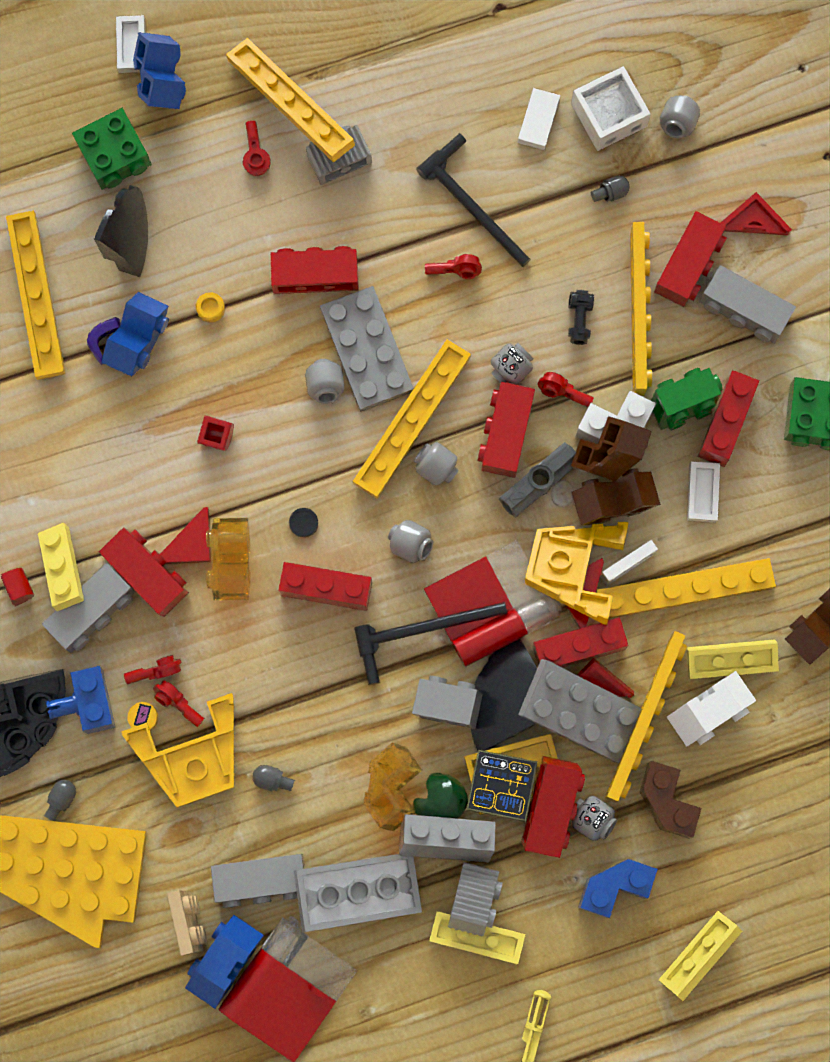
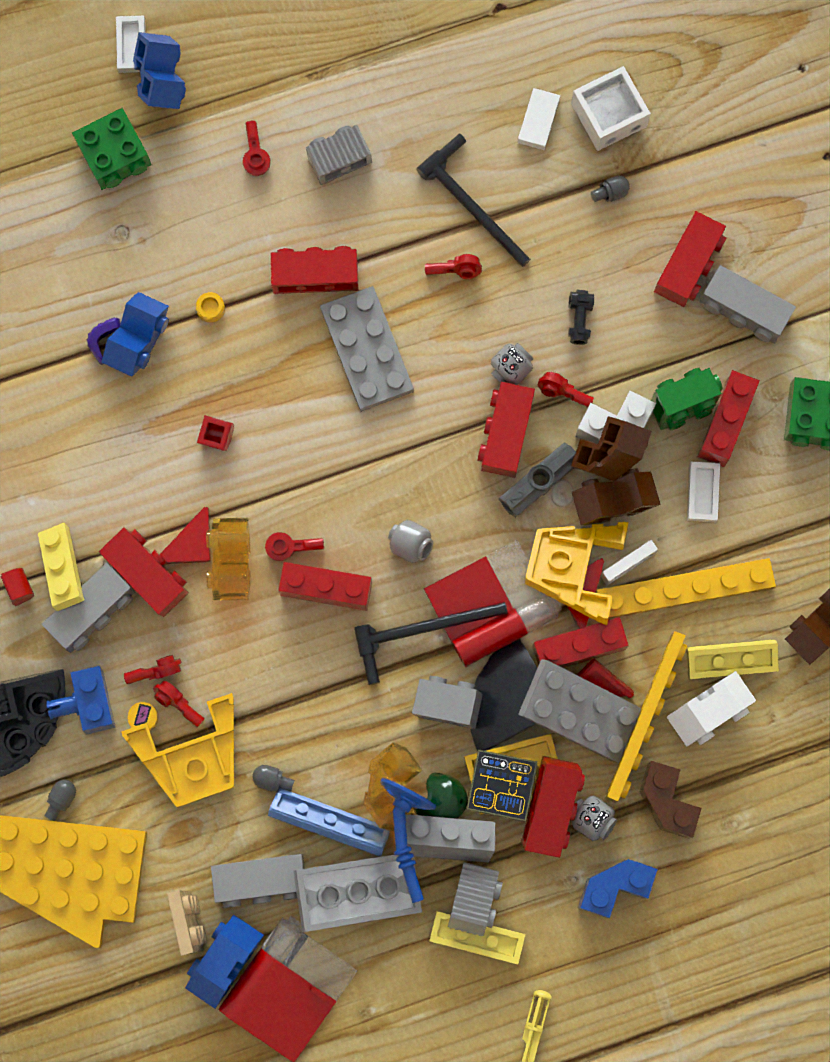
yellow plate [6,210,66,380] -> none
black brick [94,185,148,277] -> none
yellow plate [226,38,355,163] -> none
black piece [289,508,318,537] -> none
light grey head [305,359,344,404] -> none
yellow plate [353,339,471,499] -> none
light grey head [414,442,458,486] -> none
yellow plate [630,222,652,396] -> none
light yellow plate [659,911,743,1001] -> none
light grey head [660,95,700,138] -> none
red tile [720,192,792,235] -> none
none -> red plate [265,532,324,562]
none -> medium blue tile [268,788,391,857]
none -> blue dish [380,778,436,903]

